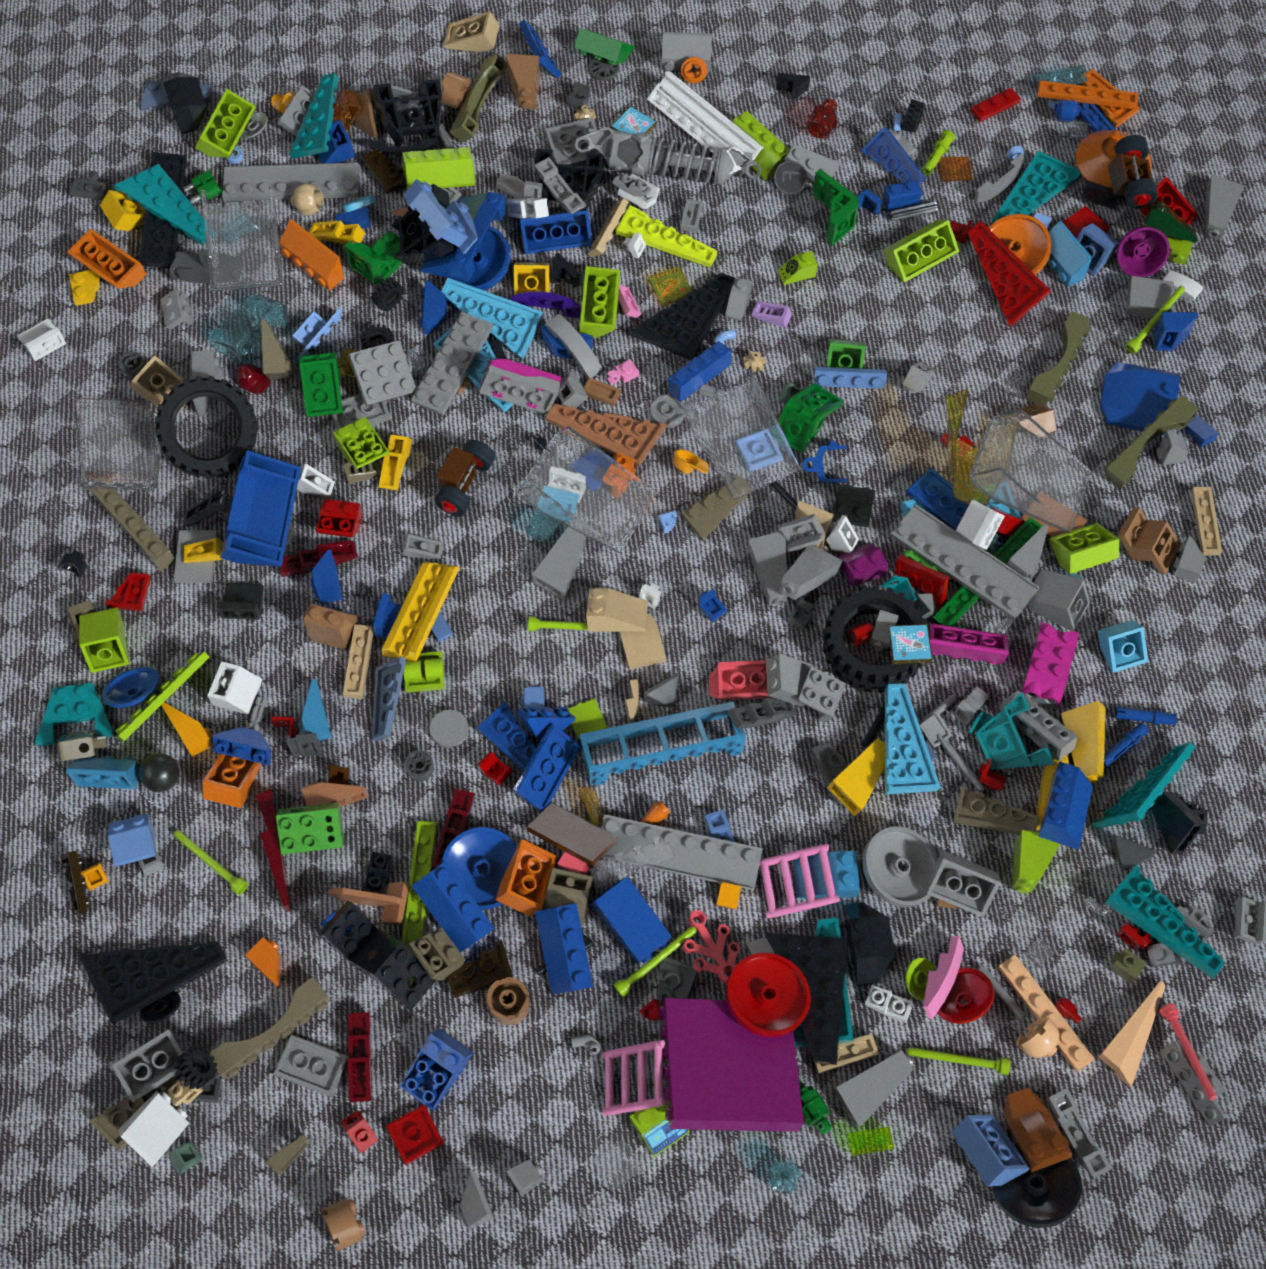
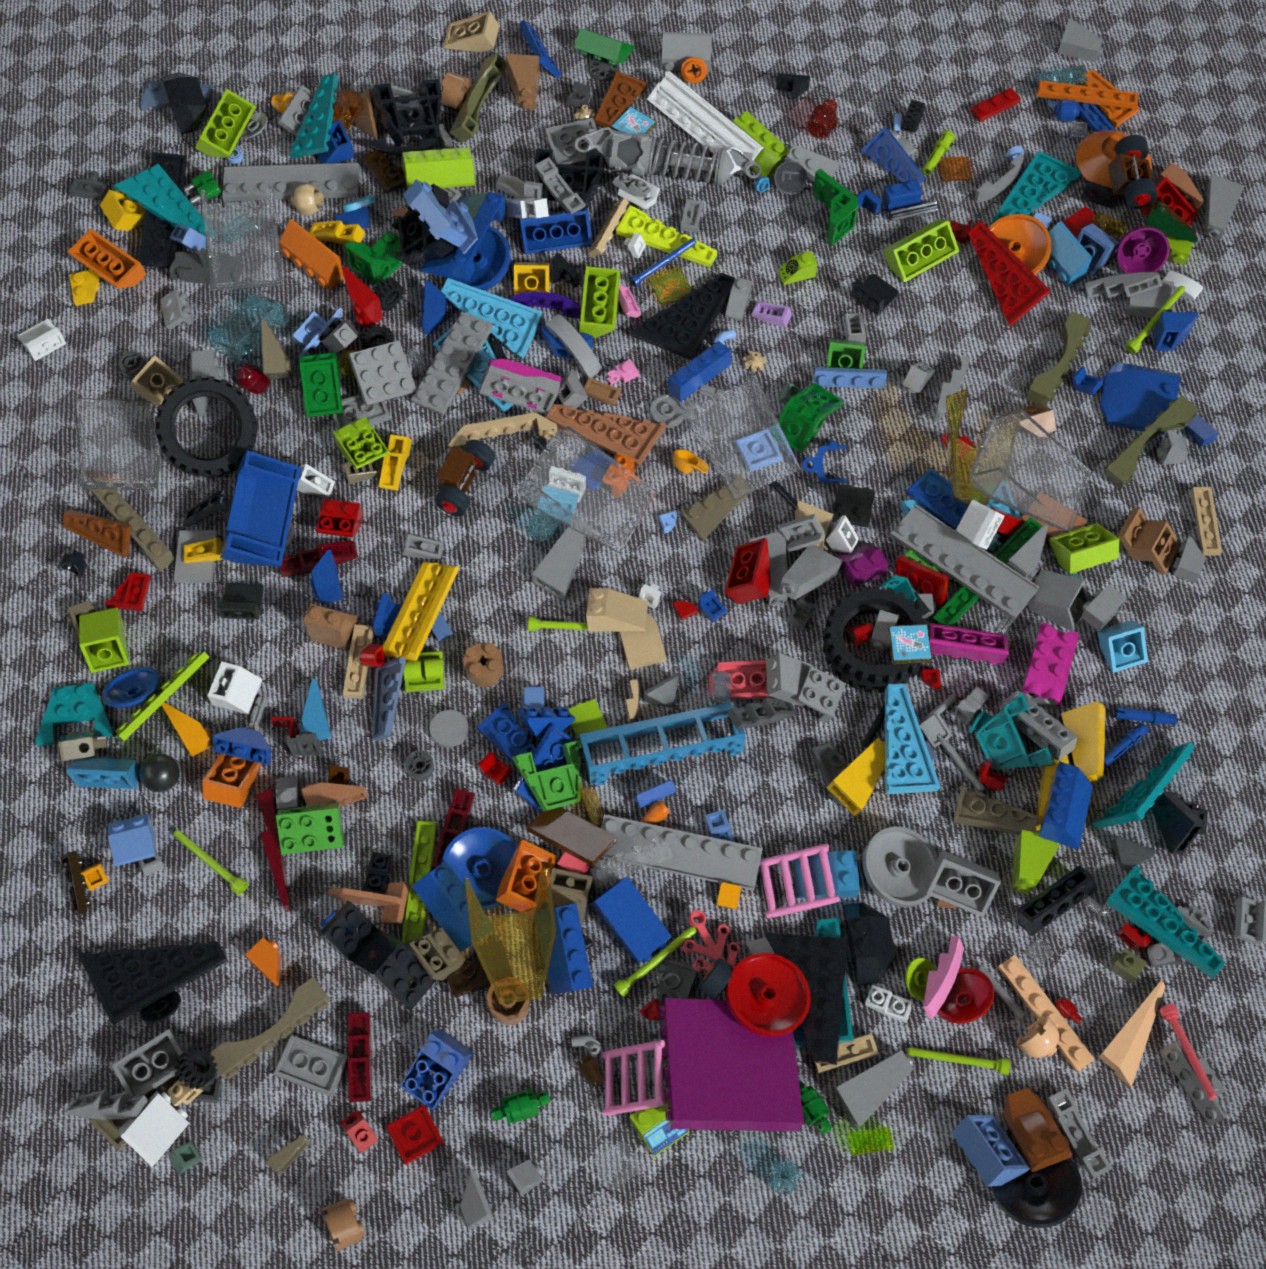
none -> dark orange wing [63,509,131,558]
none -> light grey slope [65,1089,149,1120]
none -> medium blue slope [169,223,207,252]
none -> light grey slope [276,776,301,810]
none -> light grey slope [321,319,358,353]
none -> red slope [342,266,383,329]
none -> red plate [360,644,386,667]
none -> tan slope [449,412,558,452]
none -> medium nougat brick [463,643,504,687]
none -> clear yellow windscreen [463,867,556,1004]
none -> green piece [490,1088,551,1124]
none -> bright green wing [512,740,581,812]
none -> dark brown cone [576,1053,604,1087]
none -> dark orange wing [594,71,647,128]
none -> blue bar [630,239,696,287]
none -> slope [633,780,676,808]
none -> red tile [673,601,698,620]
none -> black wheel [698,958,734,1000]
none -> clear light blue bracket [711,671,731,703]
none -> red slope [724,538,771,604]
none -> dark azure plate [754,176,770,193]
none -> light grey slope [844,313,866,343]
none -> black bracket [851,274,899,315]
none -> red tile [919,669,941,689]
none -> light grey slope [934,356,970,422]
none -> black brick [1017,865,1094,936]
none -> light grey slope [1058,18,1104,63]
none -> blue bracket [1072,366,1103,395]
none -> light grey brick [1081,584,1127,631]
none -> light grey slope [1085,272,1162,299]
none -> clear yellow slope [1093,213,1126,238]
none -> nougat slope [1158,163,1204,213]

